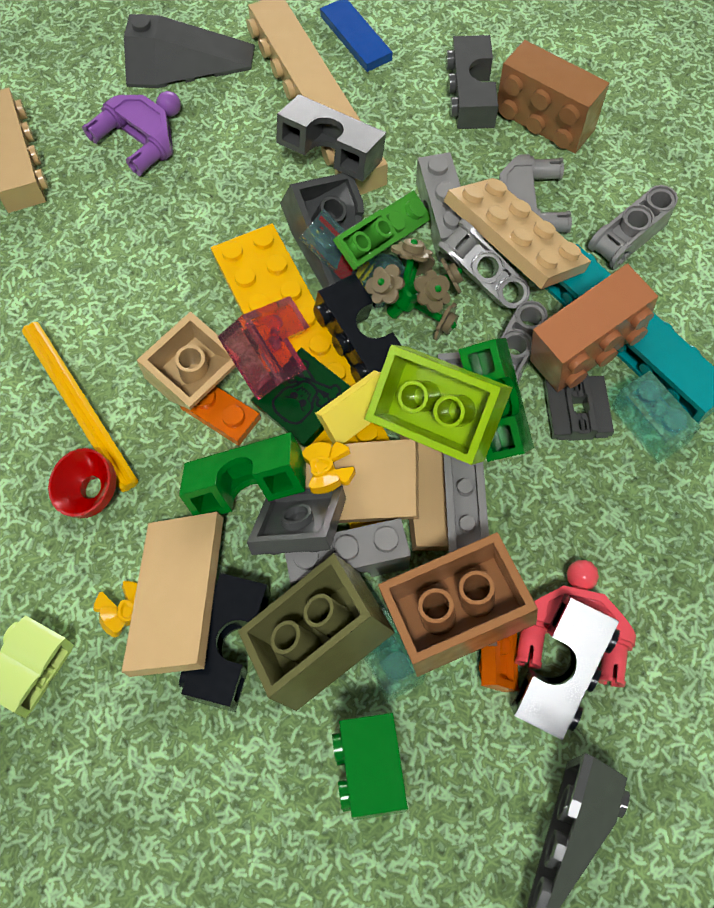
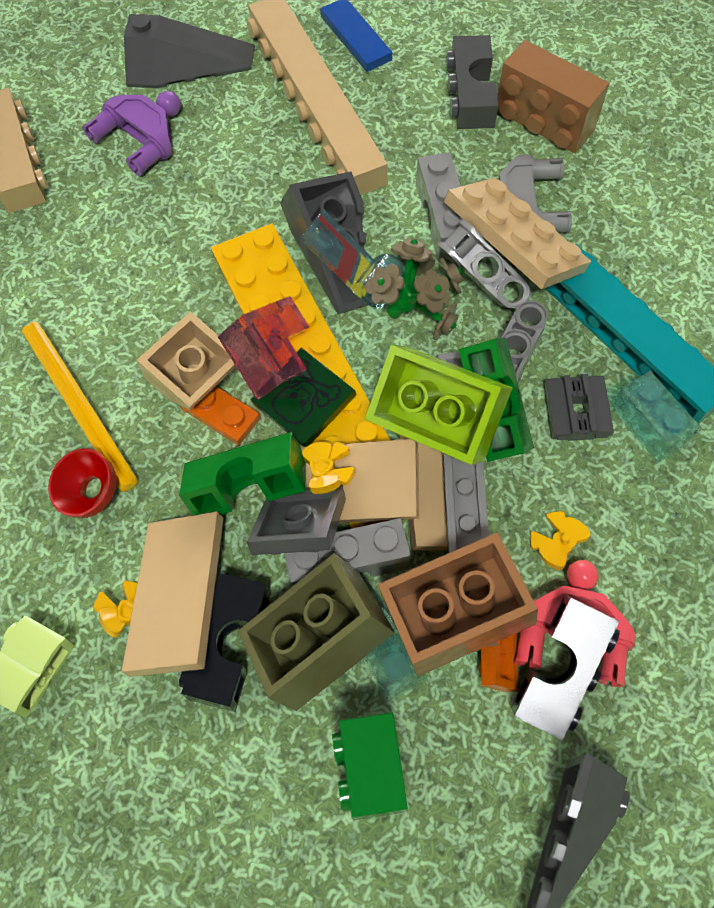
dark grey arch [276,94,386,182] -> none
black arch [313,273,402,383] -> none
light yellow tile [315,370,381,444] -> none
bright green slope [333,190,431,270] -> none
nougat brick [530,263,659,393] -> none
light grey piece [588,185,678,270] -> none
none -> yellow piece [530,511,590,571]

